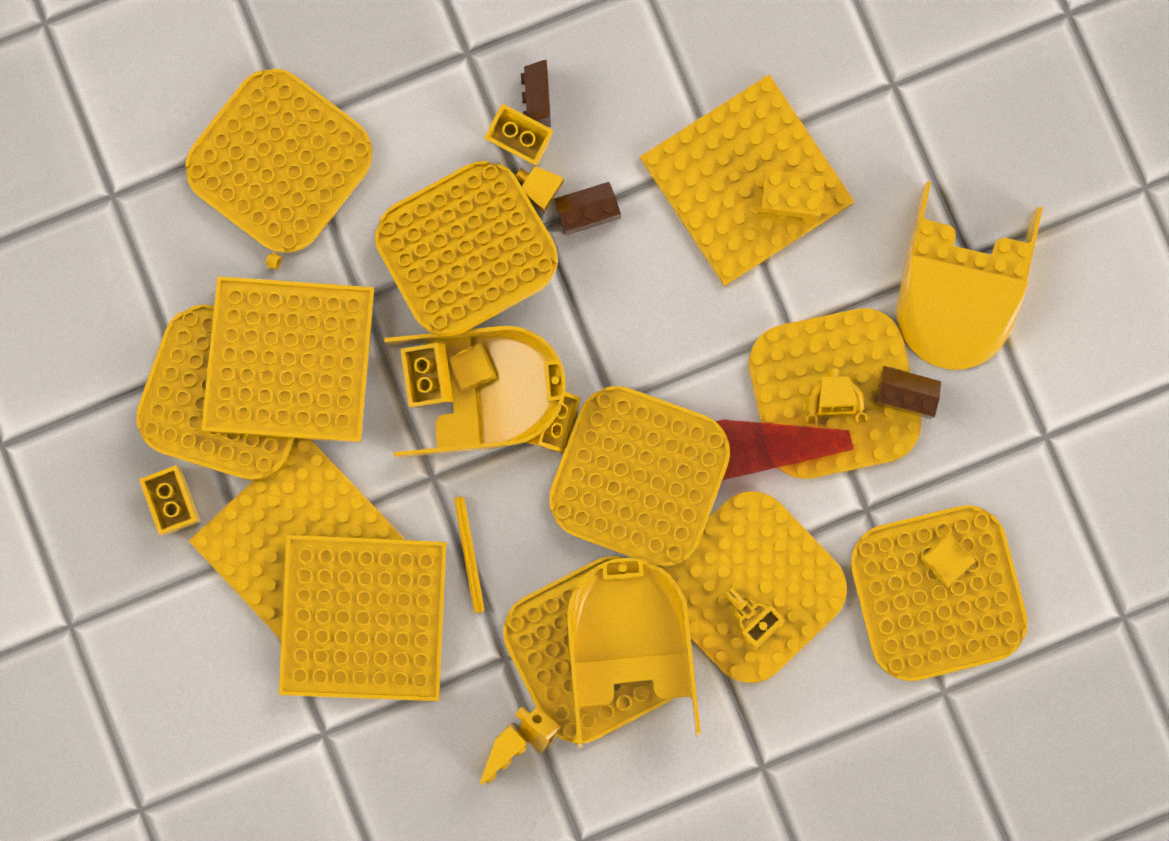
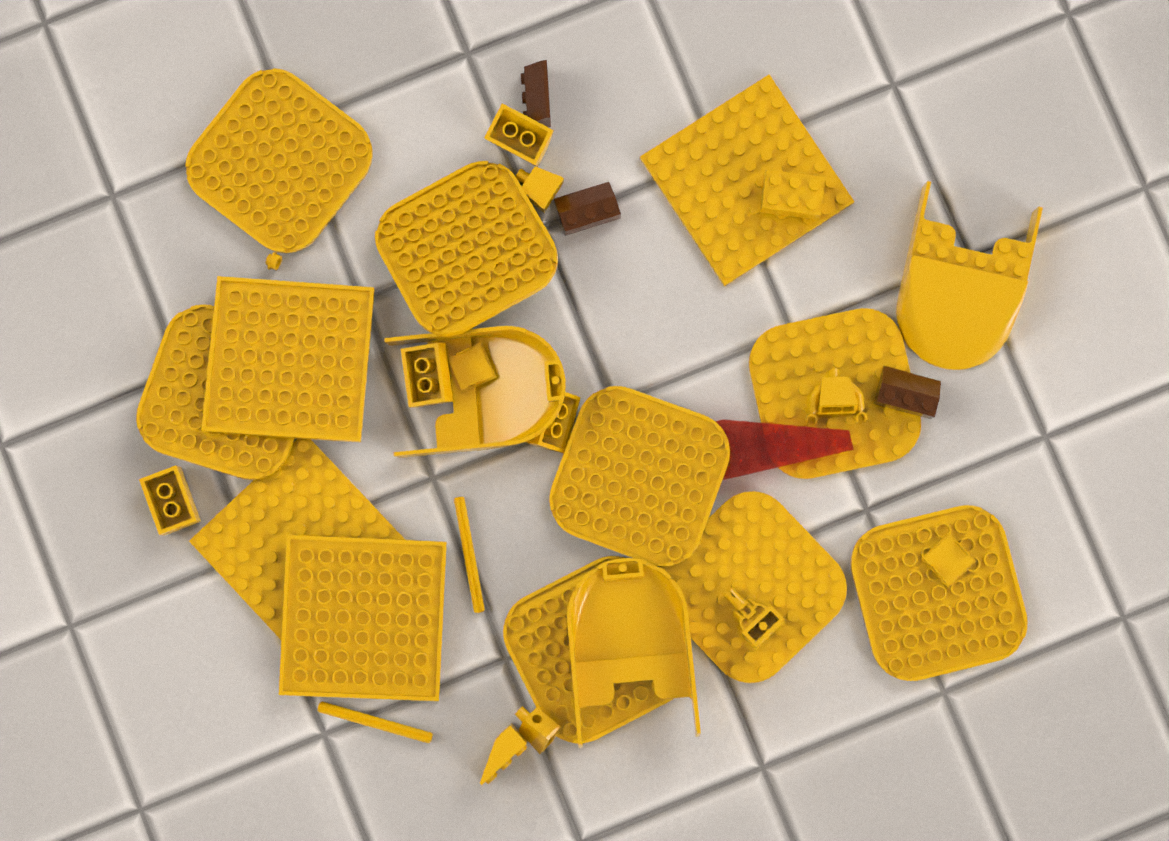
none -> yellow axle [317,701,433,743]

